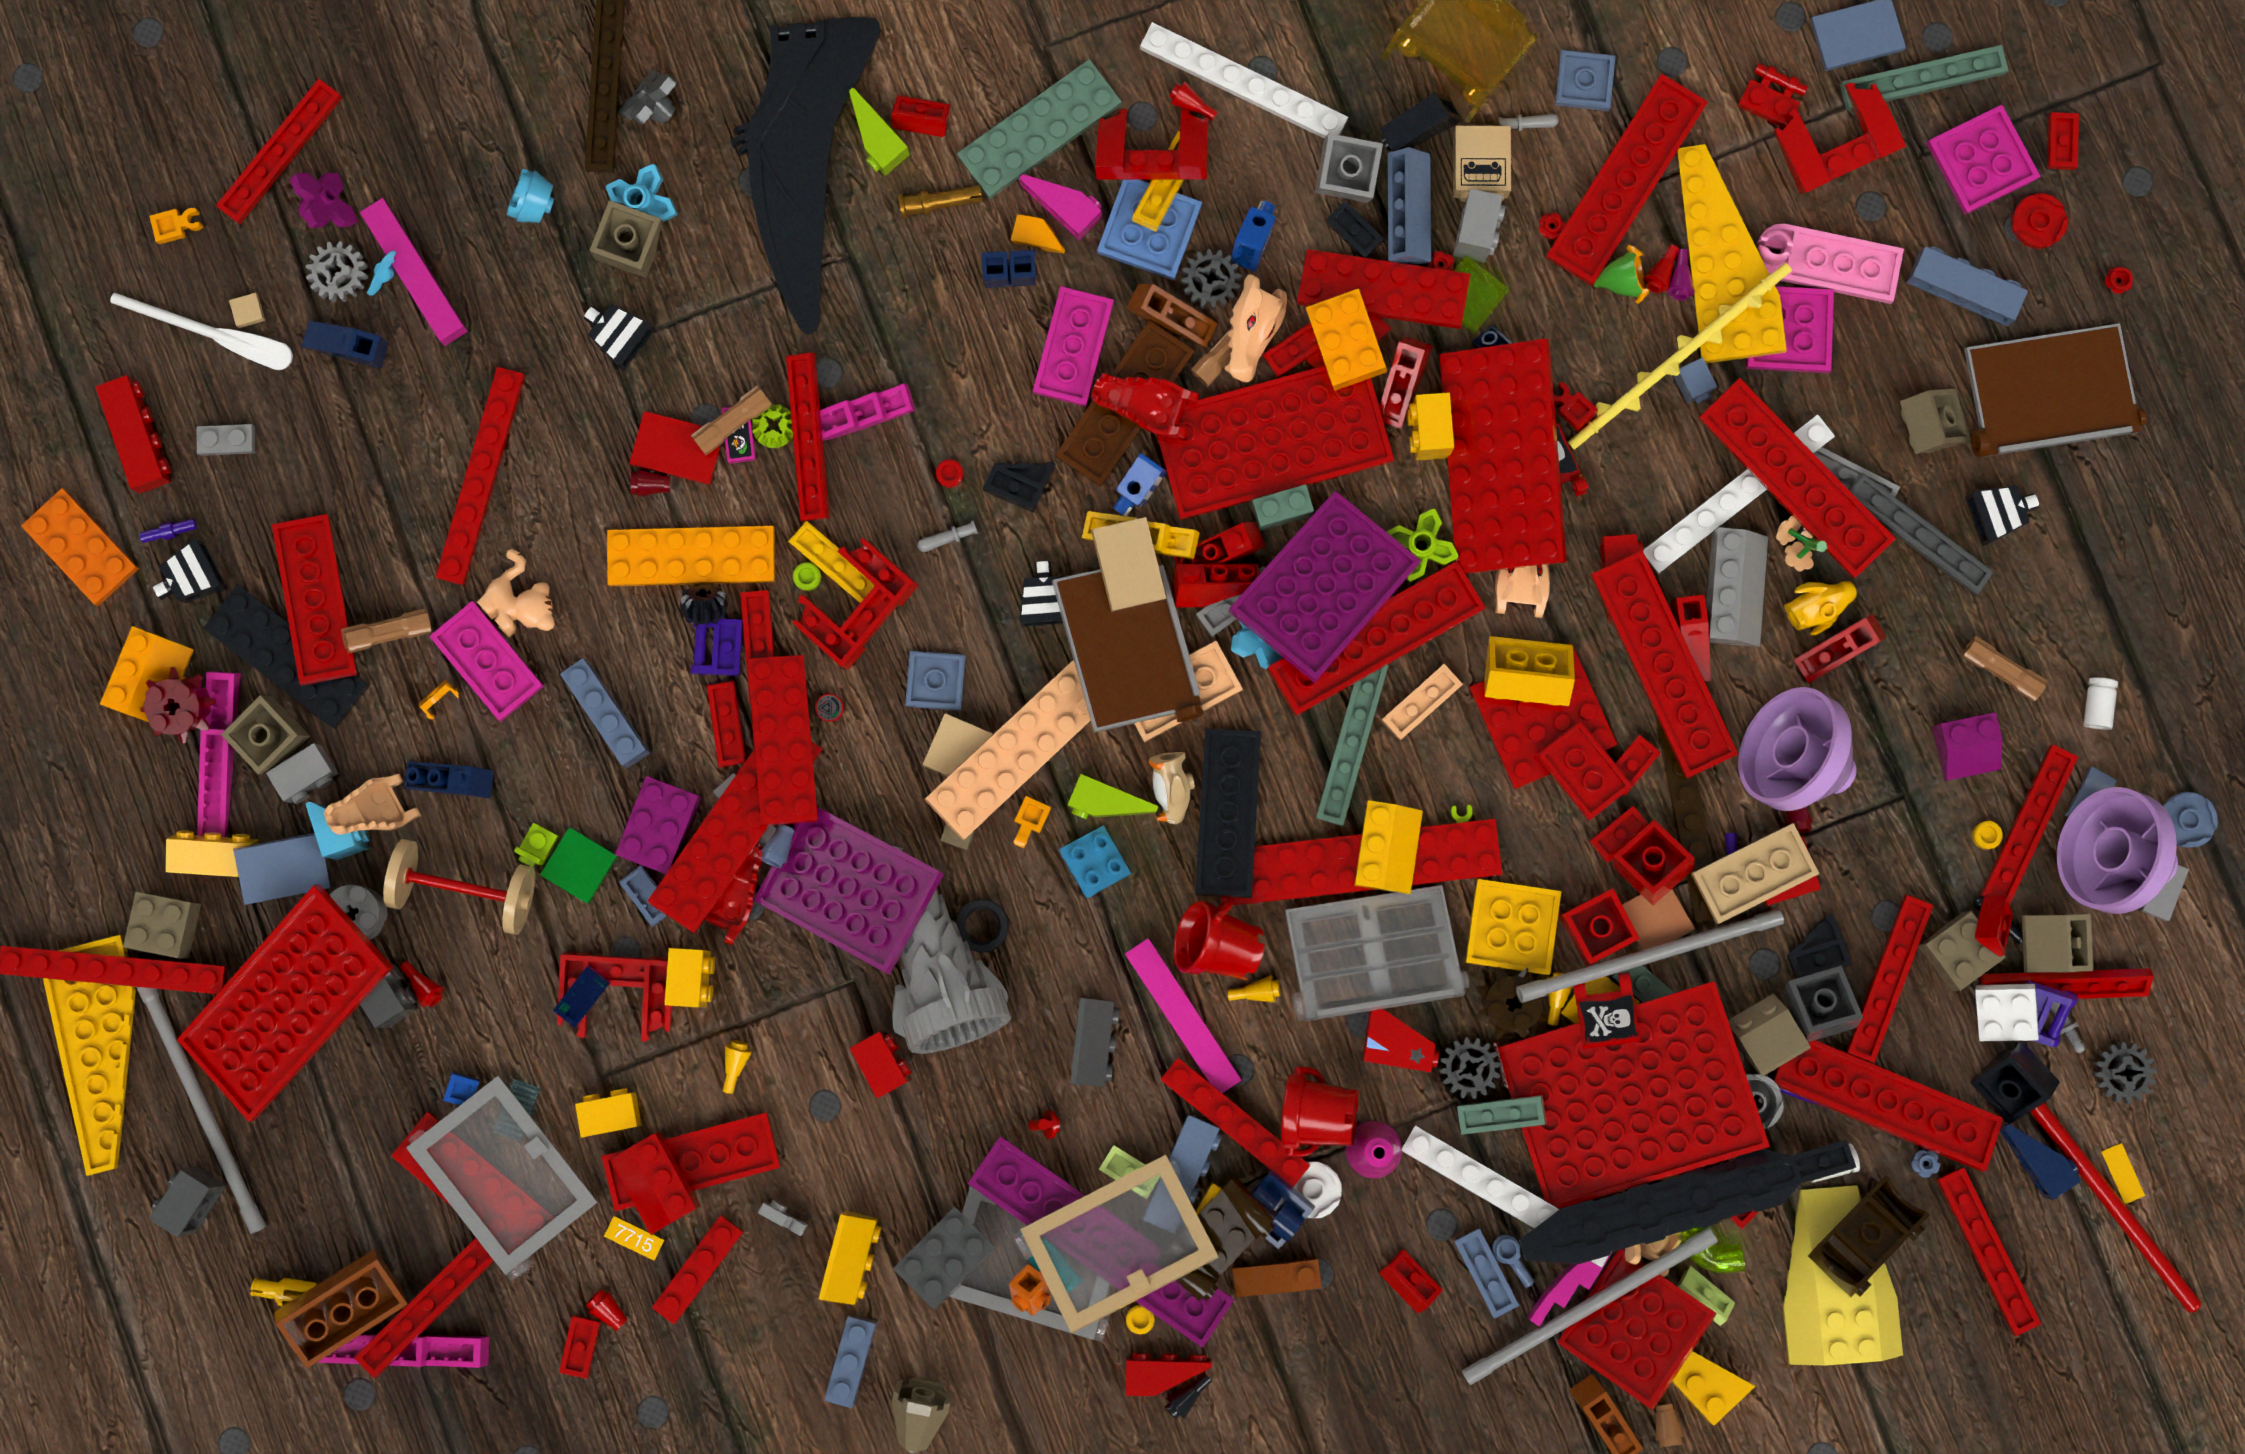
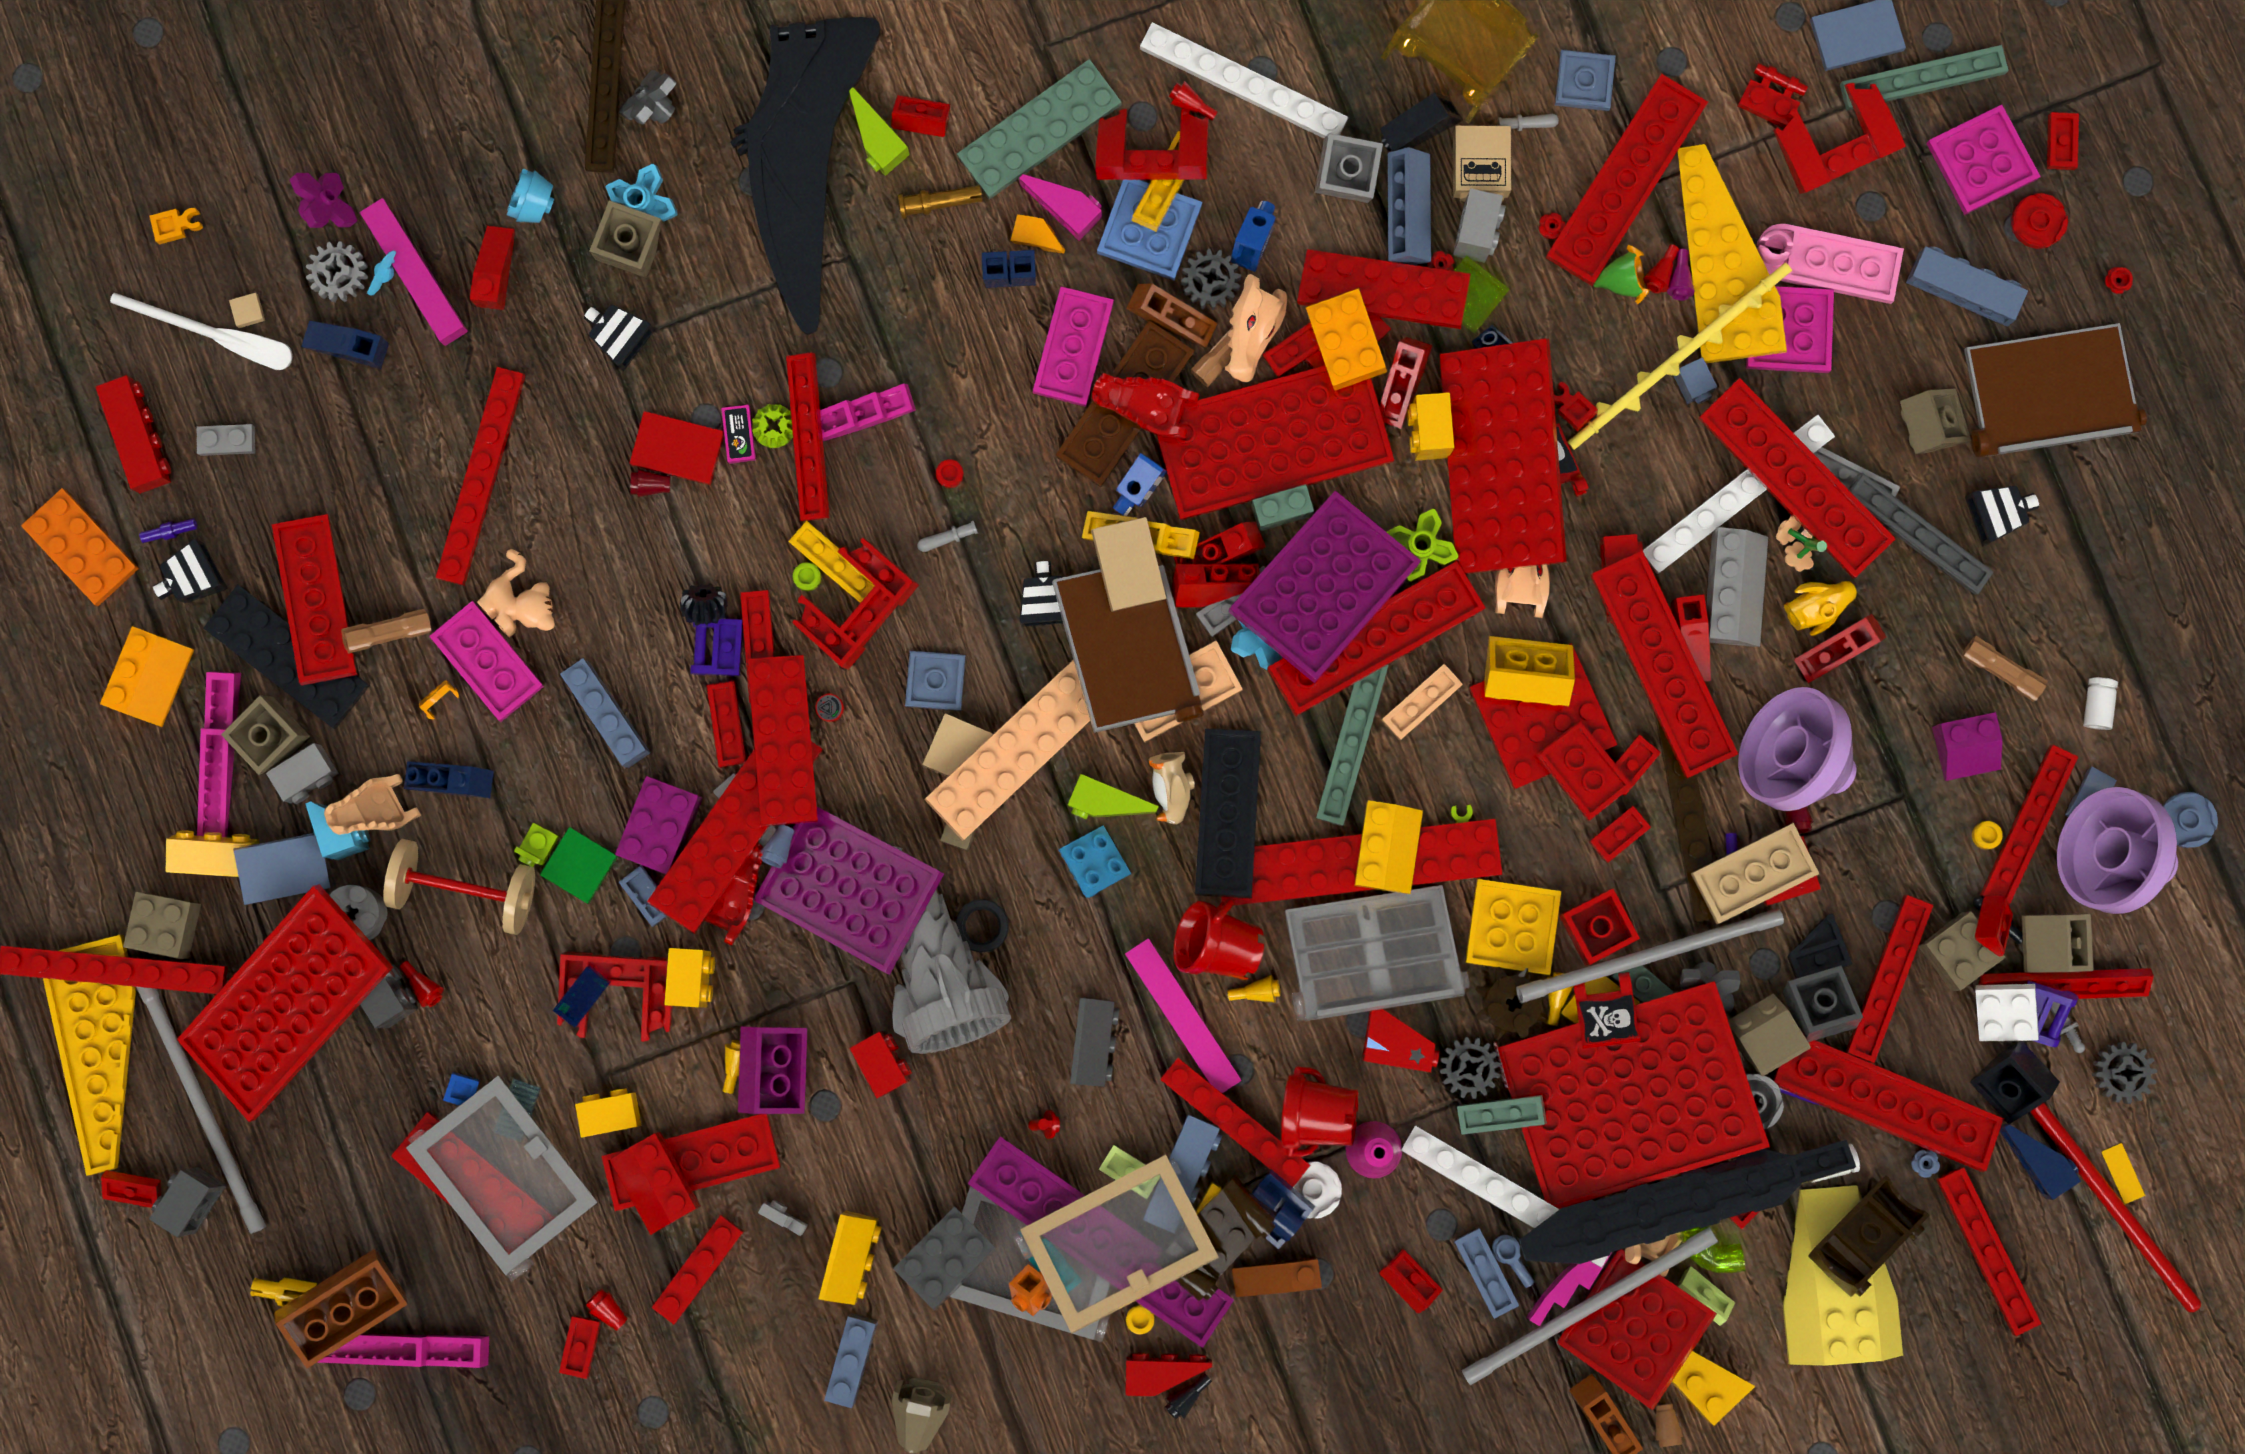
dark red brick [140,667,216,744] -> none
red plate [215,78,343,225] -> none
red plate [354,1238,494,1379] -> none
yellow sticker [604,1216,664,1261] -> none
light orange plate [607,526,775,586] -> none
medium nougat axle [691,385,773,456] -> none
black wing [983,462,1056,513] -> none
light orange plate [1013,796,1051,849] -> none
black plate [1325,201,1384,258] -> none
red brick [1613,819,1695,906] -> none
nougat tile [1622,889,1695,951] -> none
light grey tile [2139,865,2189,922] -> none
none -> red plate [101,1170,162,1208]
none -> red slope [470,226,515,310]
none -> magenta brick [738,1026,807,1114]
none -> dark grey plant [1680,962,1740,1014]

